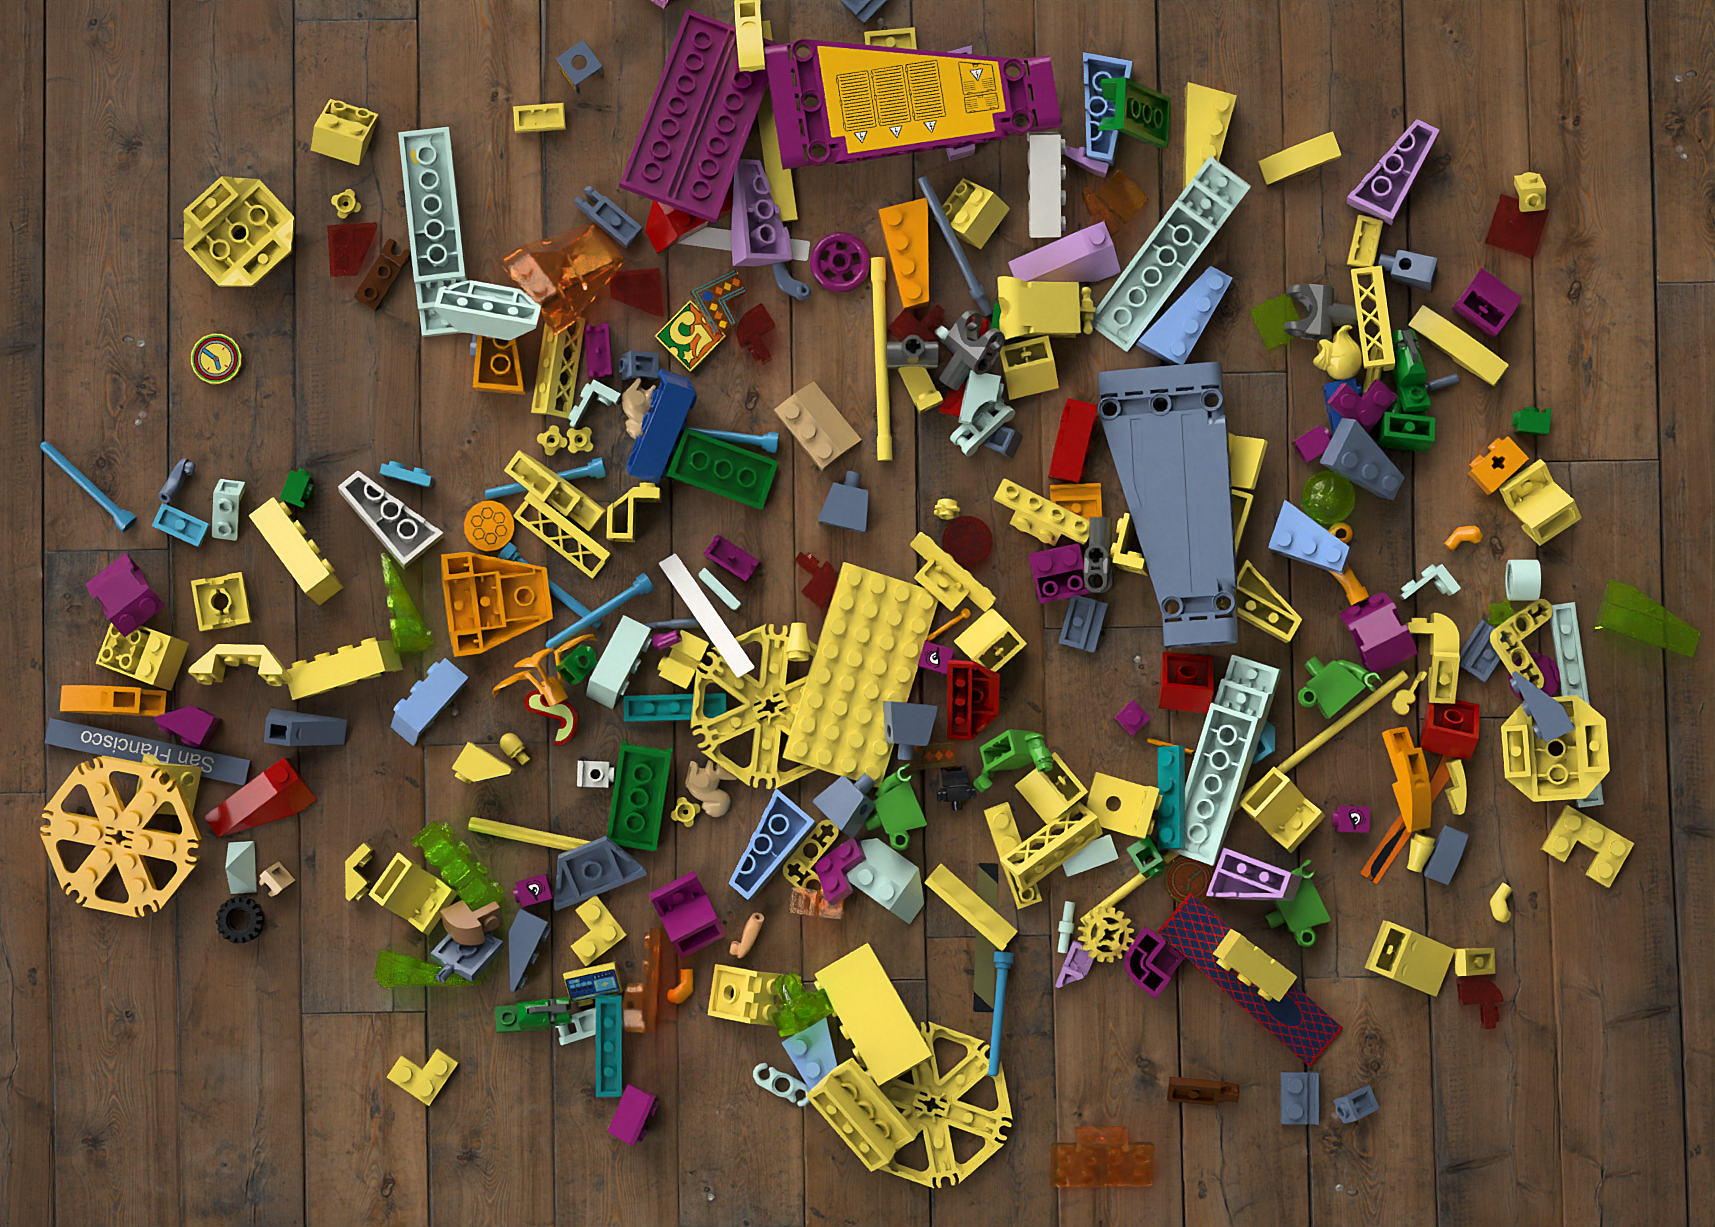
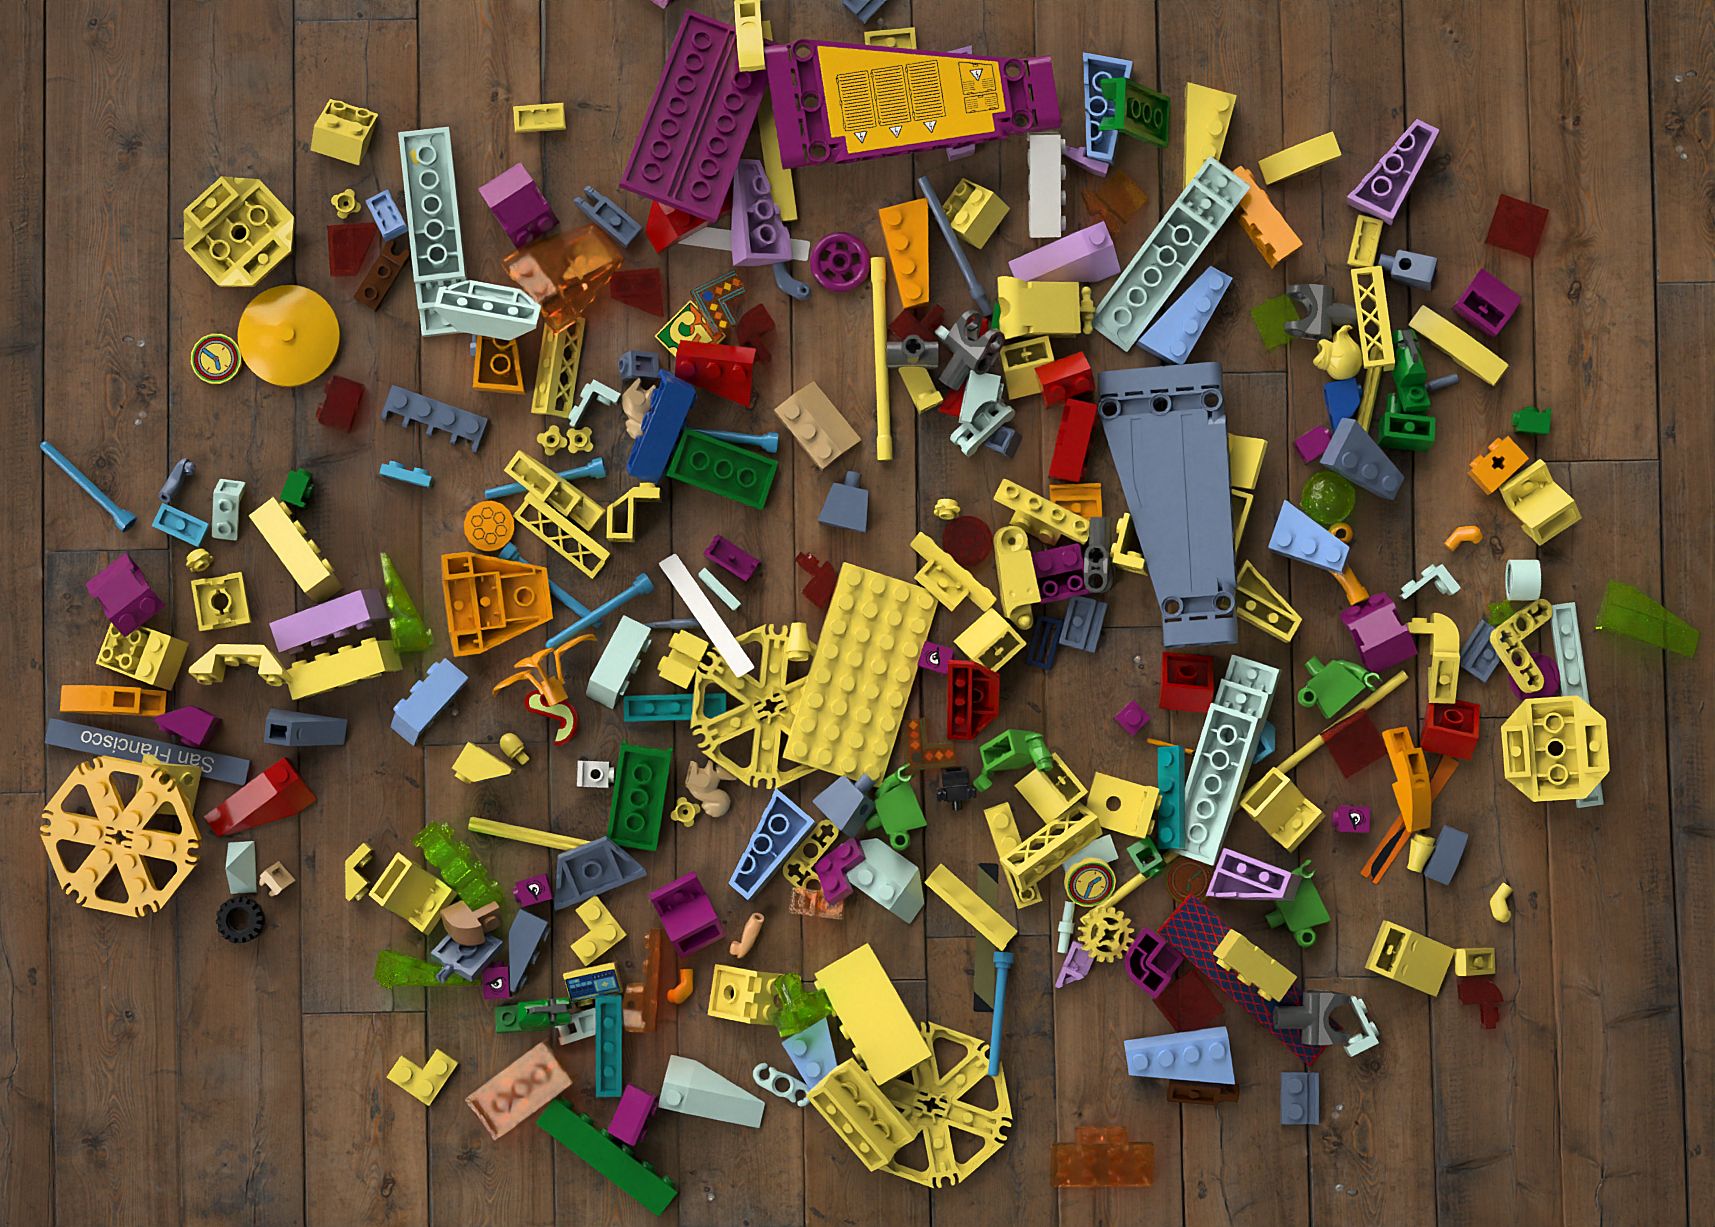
white wedge [338,471,444,569] -> none
green brick [555,644,598,687] -> none
sand blue piece [556,40,604,94] -> none
magenta hinge [584,323,613,379] -> none
magenta arm [651,630,682,651] -> none
sand blue torso [883,701,938,760] -> none
light orange hinge [926,608,971,642] -> none
magenta plate [1326,380,1397,434] -> none
sand blue bracket [1333,1085,1380,1123] -> none
light yellow piece [1392,671,1427,715] -> none
light yellow slope [1445,759,1467,815] -> none
sand blue slope [1510,671,1575,743] -> none
light yellow bracket [1514,172,1546,212] -> none
light yellow plate [1541,805,1634,888] -> none
none -> light yellow plate [186,548,213,572]
none -> yellow dish [238,285,341,387]
none -> lavender wedge [269,589,388,655]
none -> clear red brick [316,374,366,434]
none -> medium blue plate [366,189,409,242]
none -> sand blue hinge [381,385,489,453]
none -> clear orange plate [464,1036,580,1141]
none -> magenta piece [478,162,560,250]
none -> magenta brick [482,961,512,999]
none -> green brick [536,1096,678,1217]
none -> light aqua wedge [658,1055,765,1128]
none -> red wedge [675,340,756,408]
none -> light yellow piece [993,526,1041,630]
none -> dark blue tile [1025,614,1063,671]
none -> red slope [1034,351,1096,410]
none -> tile [1064,857,1116,907]
none -> light blue wedge [1124,1026,1235,1084]
none -> clear red plate [1152,968,1225,1033]
none -> light orange wedge [1232,166,1303,269]
none -> dark grey connector [1273,990,1351,1045]
none -> clear red plate [1320,708,1388,779]
none -> light aqua bracket [1343,996,1379,1057]

